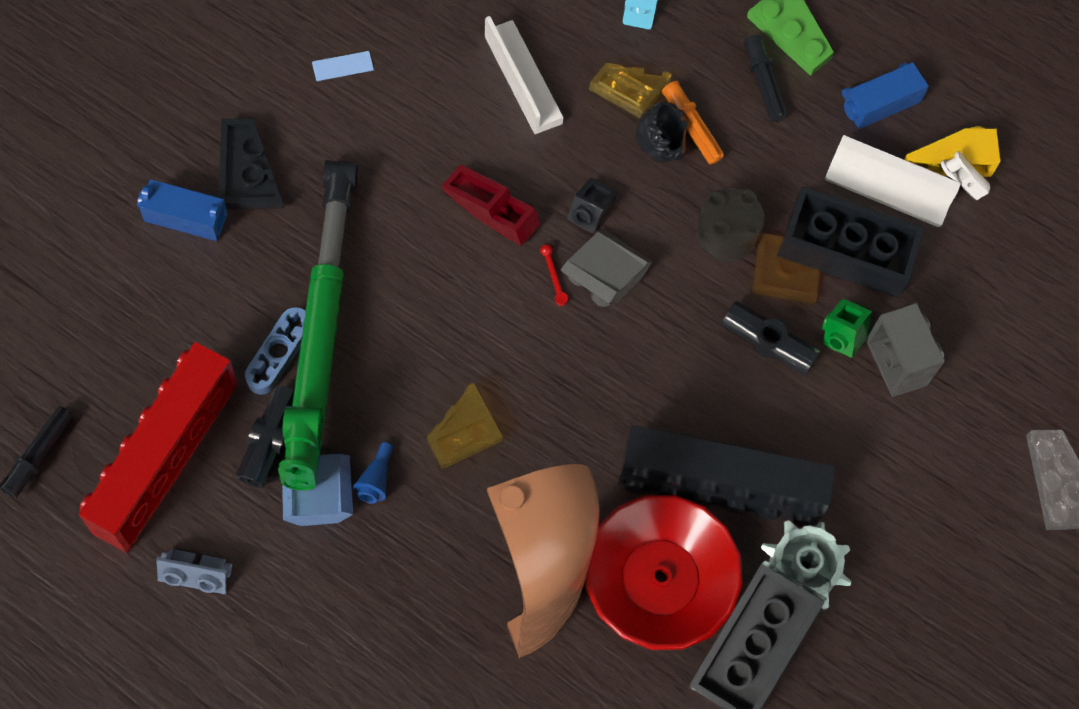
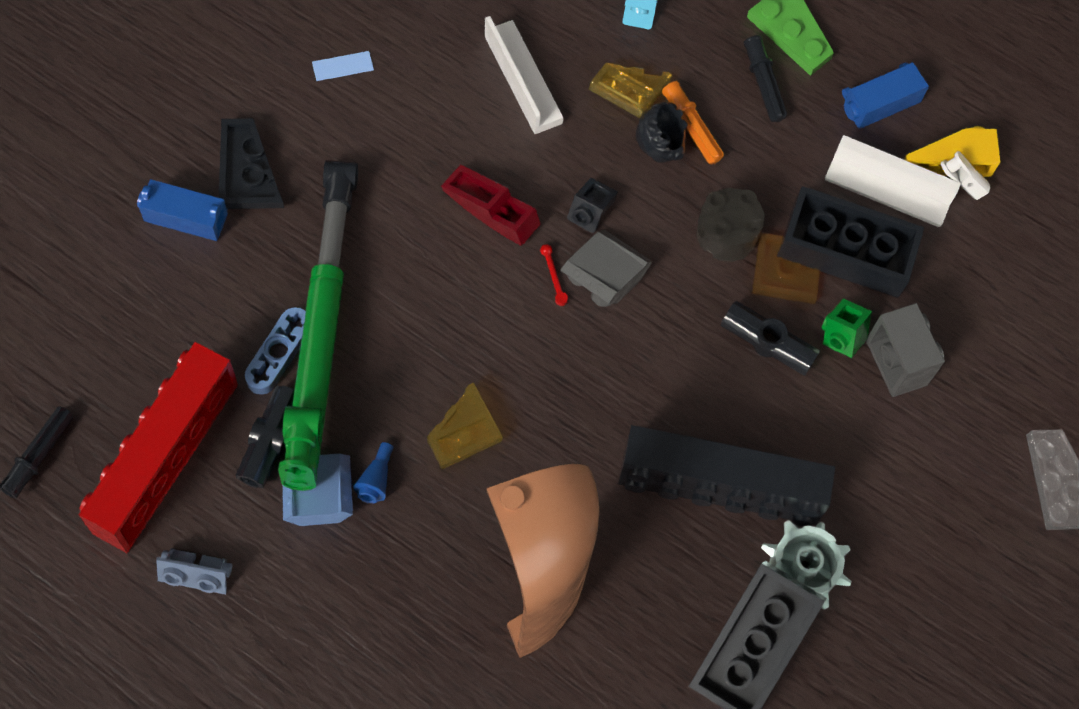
red dish [585,495,743,650] -> none

